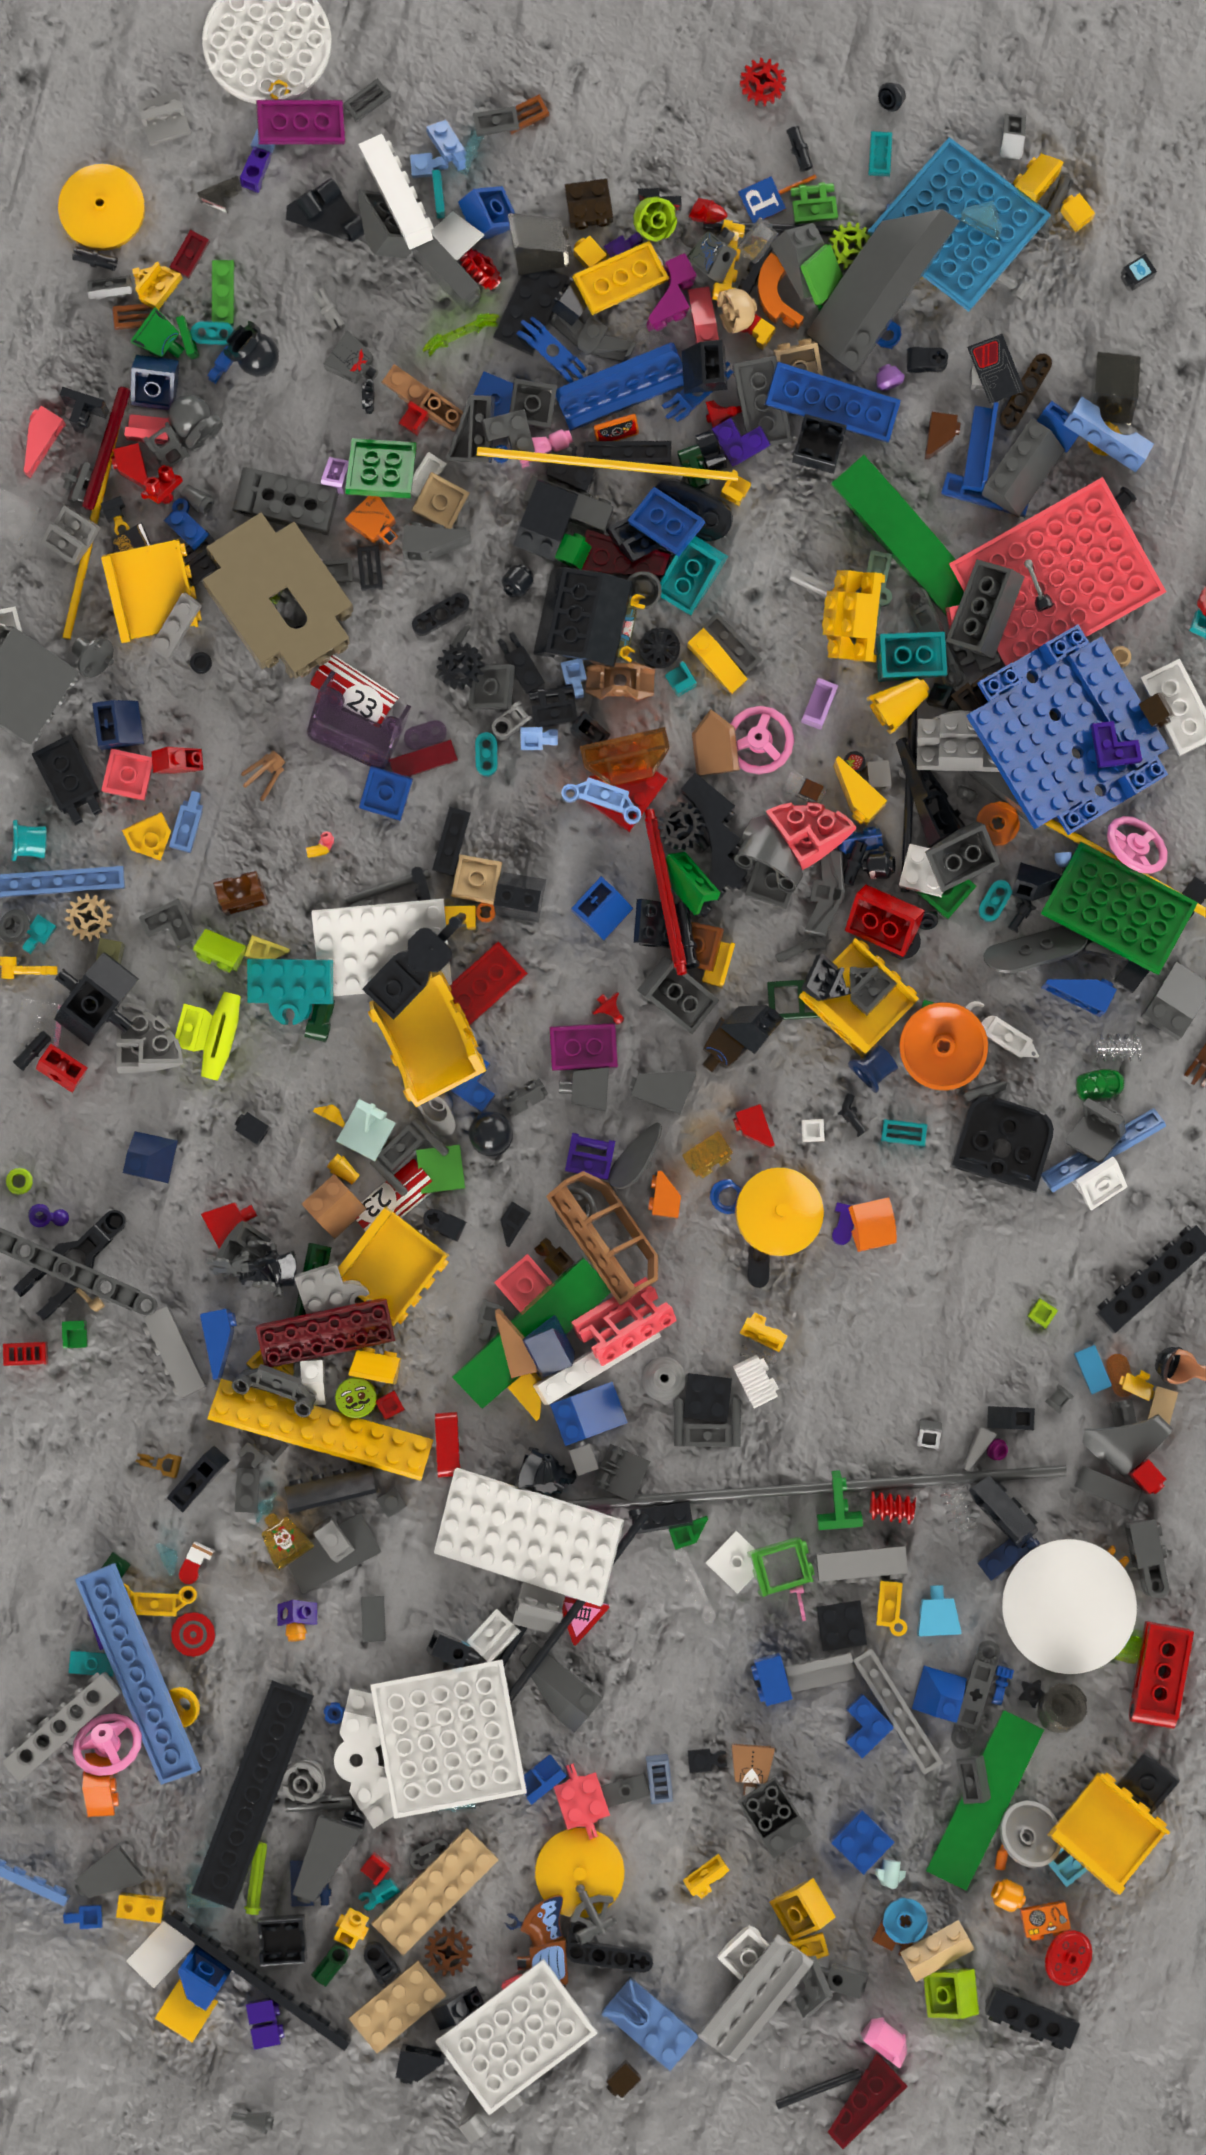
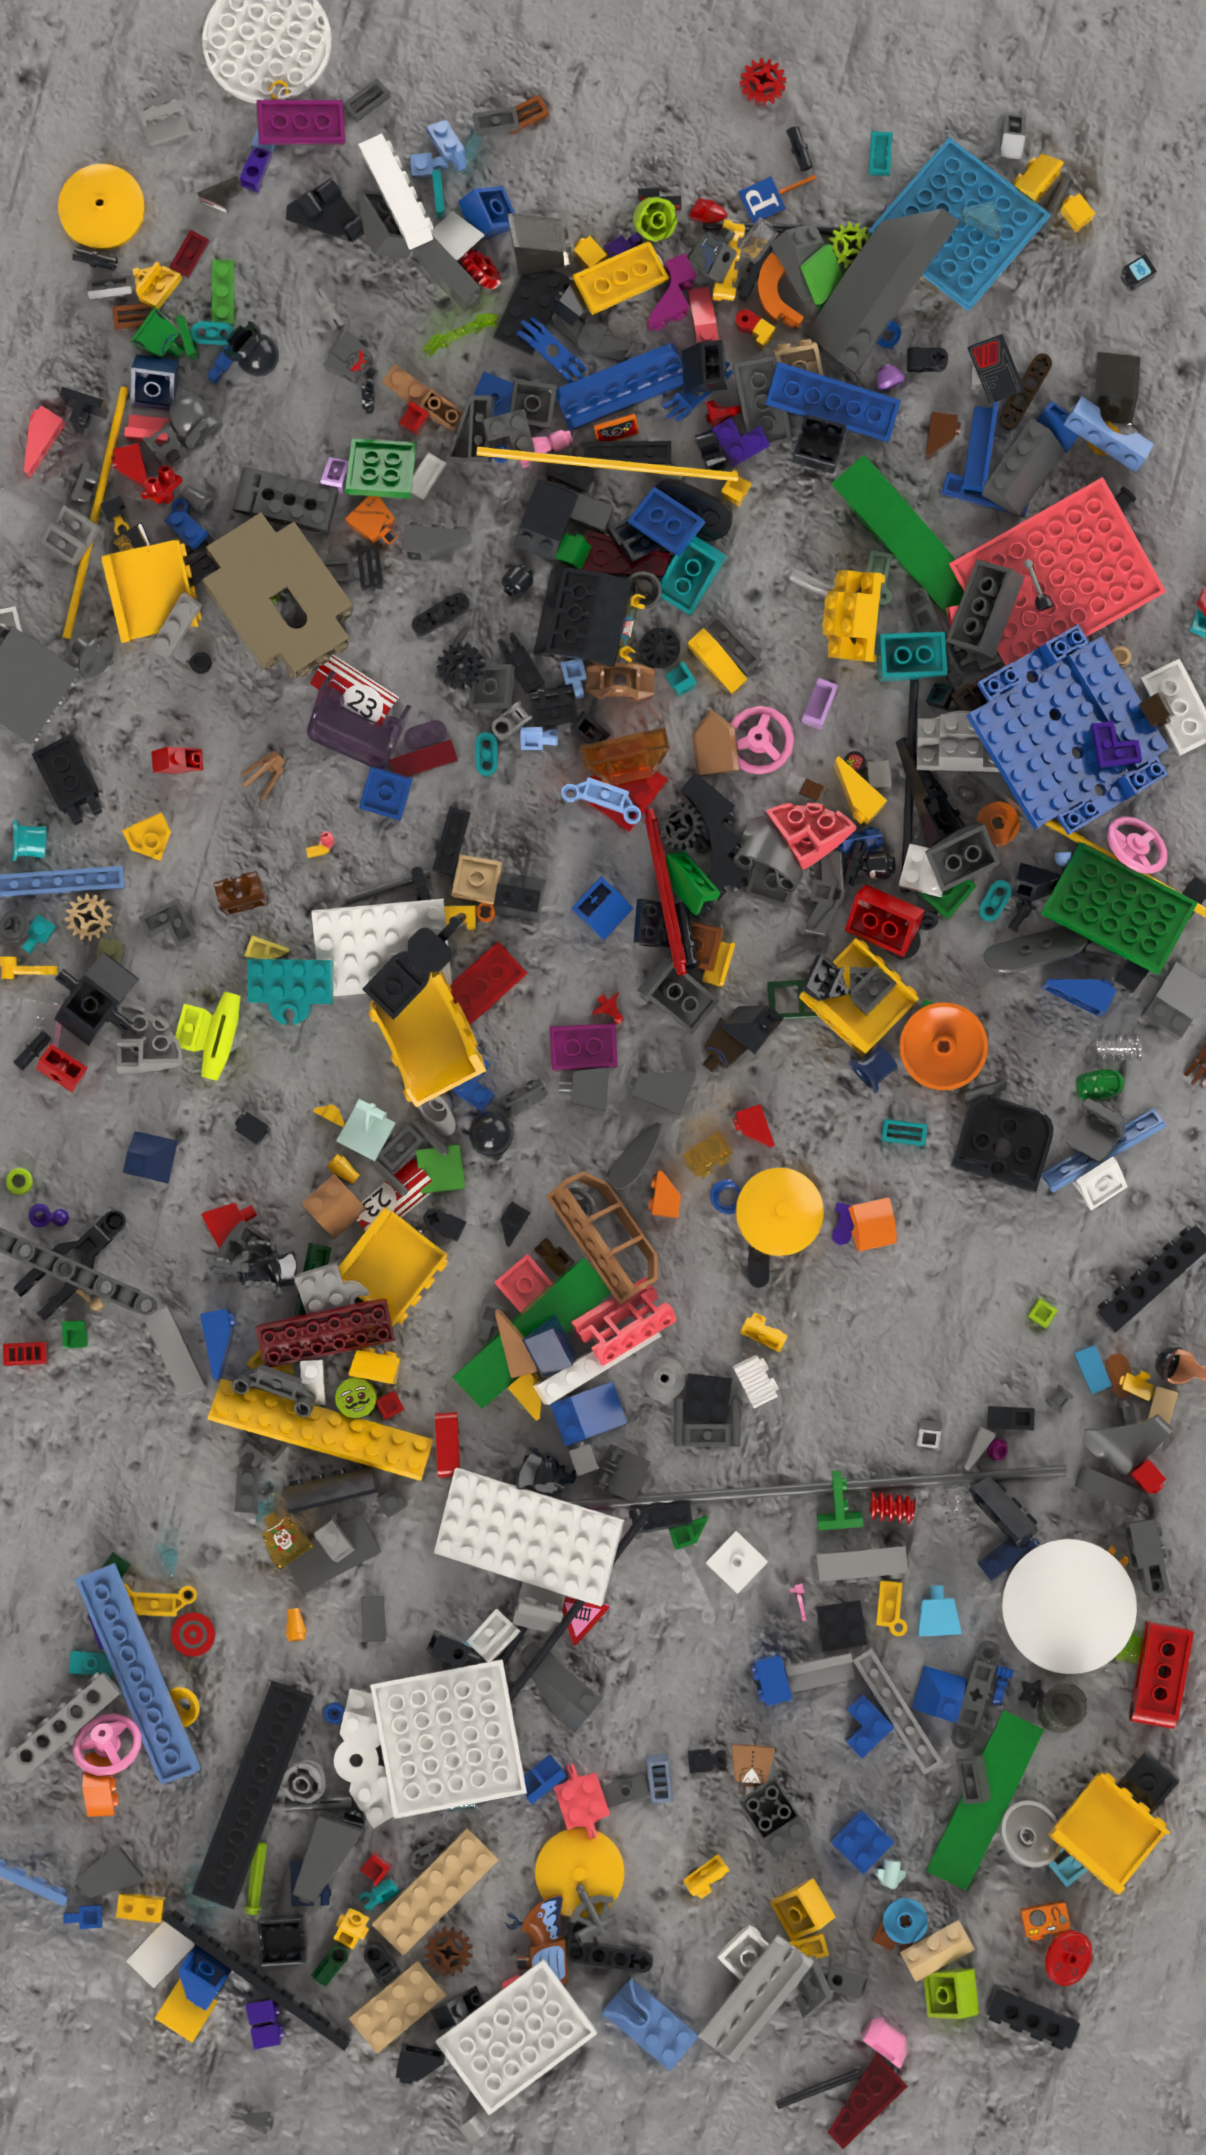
dark red axle [82,386,131,510] -> none
dark blue slope [92,700,144,750] -> none
coral plate [101,748,153,801] -> none
pearl gold piece [135,1453,182,1479] -> none
black slope [167,1445,230,1513] -> none
medium blue hinge [169,791,203,853] -> none
leg [179,1541,215,1584] -> none
lime slope [193,928,247,973] -> none
dark purple bracket [277,1600,317,1626] -> none
dark green piece [304,1000,335,1043] -> none
tan plate [411,472,470,529] -> none
dark brown plate [565,178,613,230] -> none
dark purple plate [565,1133,616,1180] -> none
dark brown brick [606,2060,641,2098] -> none
dark green piece [677,444,710,489] -> none
tan cylinder [717,288,757,334] -> none
window [747,1537,815,1597] -> none
bright green plate [790,182,838,224] -> none
white tile [801,1119,825,1142] -> none
black piece [837,1093,867,1137] -> none
yellow cone [867,678,930,734] -> none
black cone [878,83,906,112] -> none
white plate [965,1001,1039,1059] -> none
light orange head [991,1879,1026,1912] -> none
orange arm [995,1843,1008,1870] -> none

